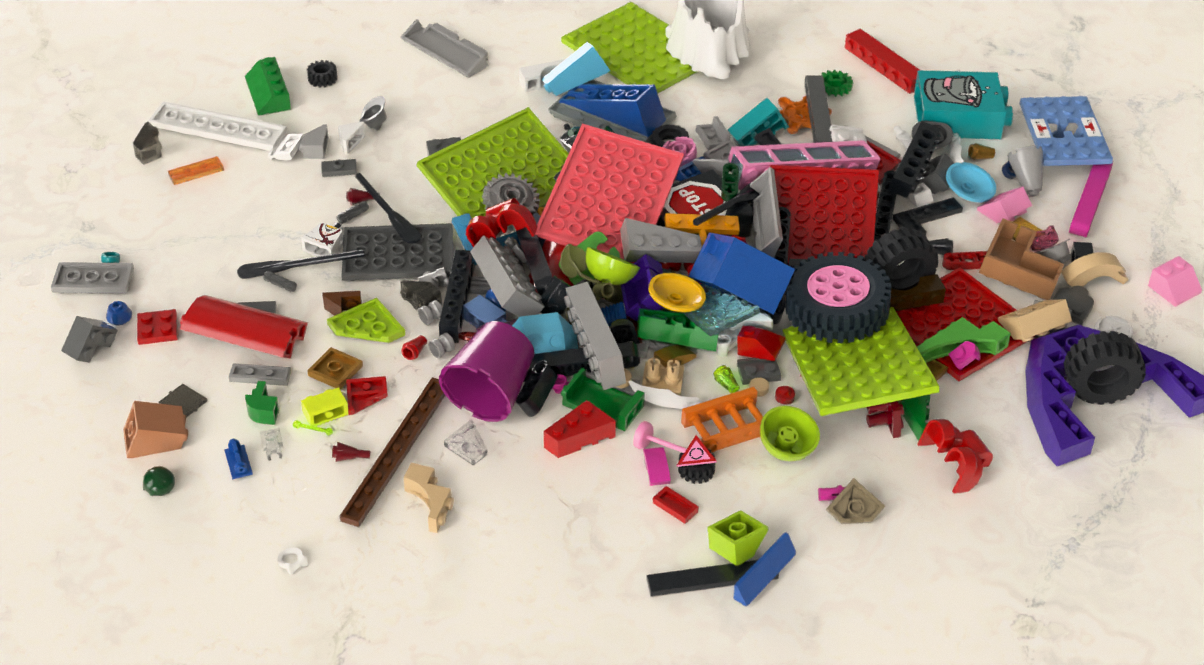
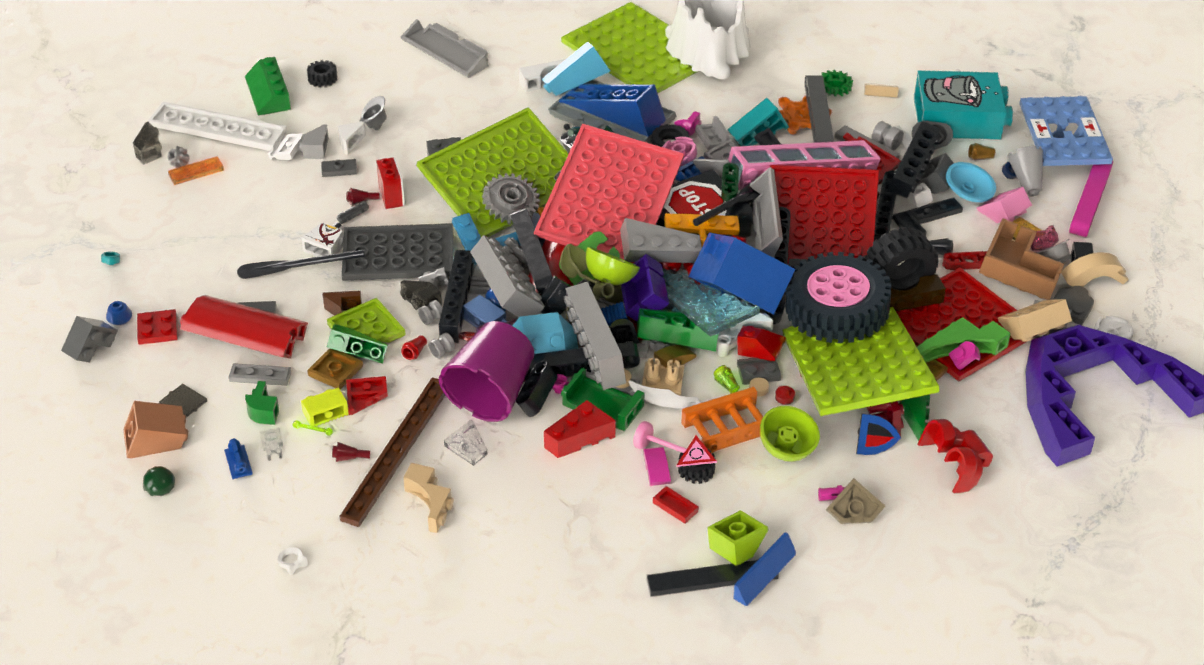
light grey plate [51,262,134,294] -> none
dark grey axle [263,271,297,292] -> none
black piece [355,173,421,243] -> none
red piece [466,198,538,248] -> none
yellow dish [648,273,706,313] -> none
white plate [829,124,867,151] -> none
red brick [845,28,920,94] -> none
white sword [949,133,964,163] -> none
black tyre [1064,331,1146,405] -> none
bright pink slope [1148,256,1202,307] -> none
none -> light grey gear [167,146,190,169]
none -> green slope [326,324,388,364]
none -> red piece [376,157,405,209]
none -> dark pink plate [674,111,702,136]
none -> blue shield [856,414,901,455]
none -> tan slope [864,83,899,98]
none -> light grey wheel [871,121,904,150]

